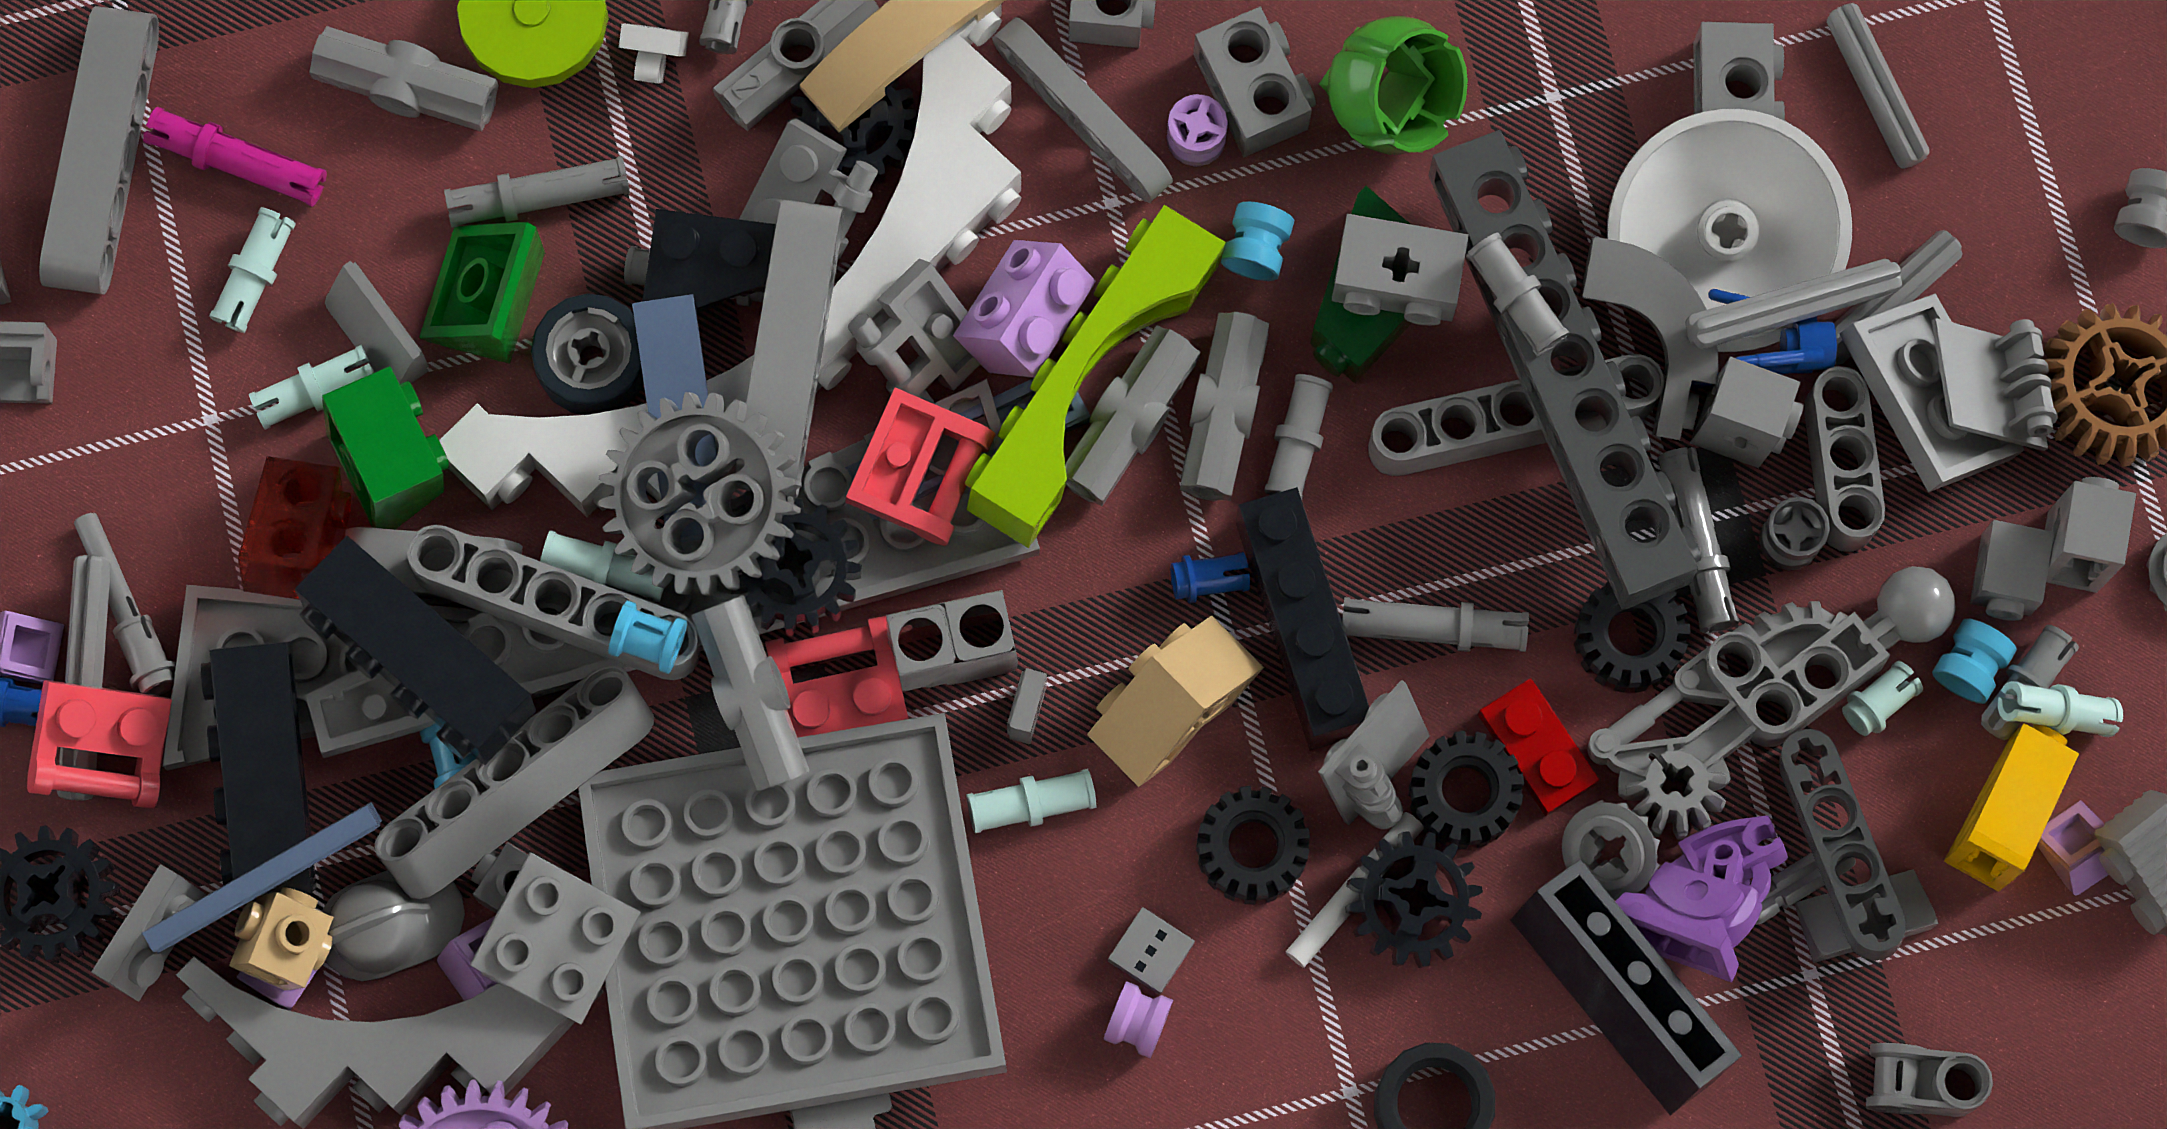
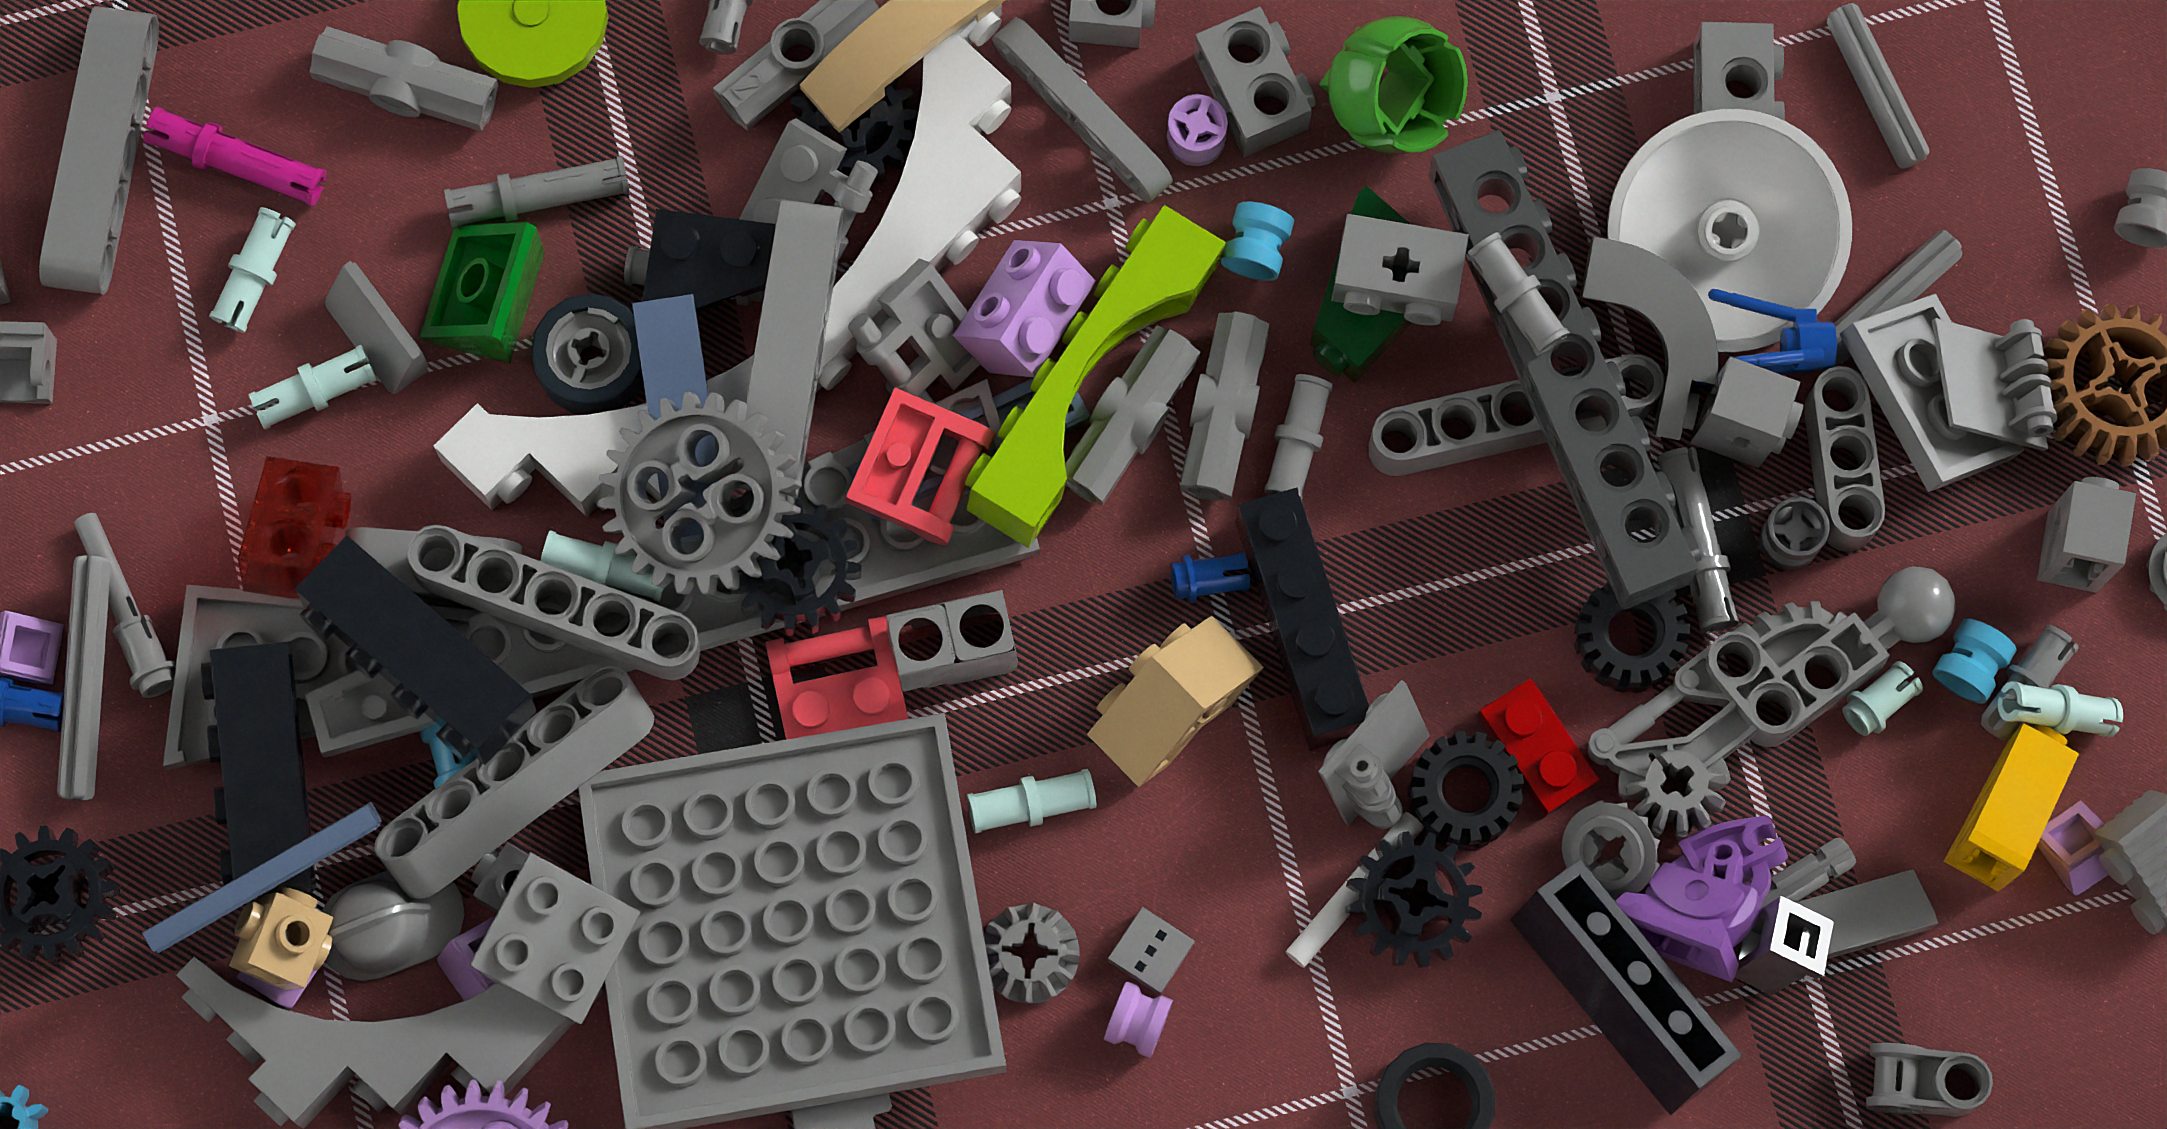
coral plate [27,680,172,809] -> none
light grey plate [91,864,206,1002] -> none
green slope [322,366,450,530] -> none
medium azure bush [608,600,687,674] -> none
white tile [619,24,689,84] -> none
light grey piece [691,595,810,791] -> none
light grey tile [1007,668,1047,744] -> none
black tyre [1196,786,1310,905] -> none
light grey pin [1342,597,1529,652] -> none
light grey axle [1685,259,1902,349] -> none
dark grey beam [1778,729,1906,961] -> none
light grey brick [1970,520,2054,620] -> none
none -> light grey gear [984,902,1080,1004]
none -> flat silver brick [1734,896,1834,995]

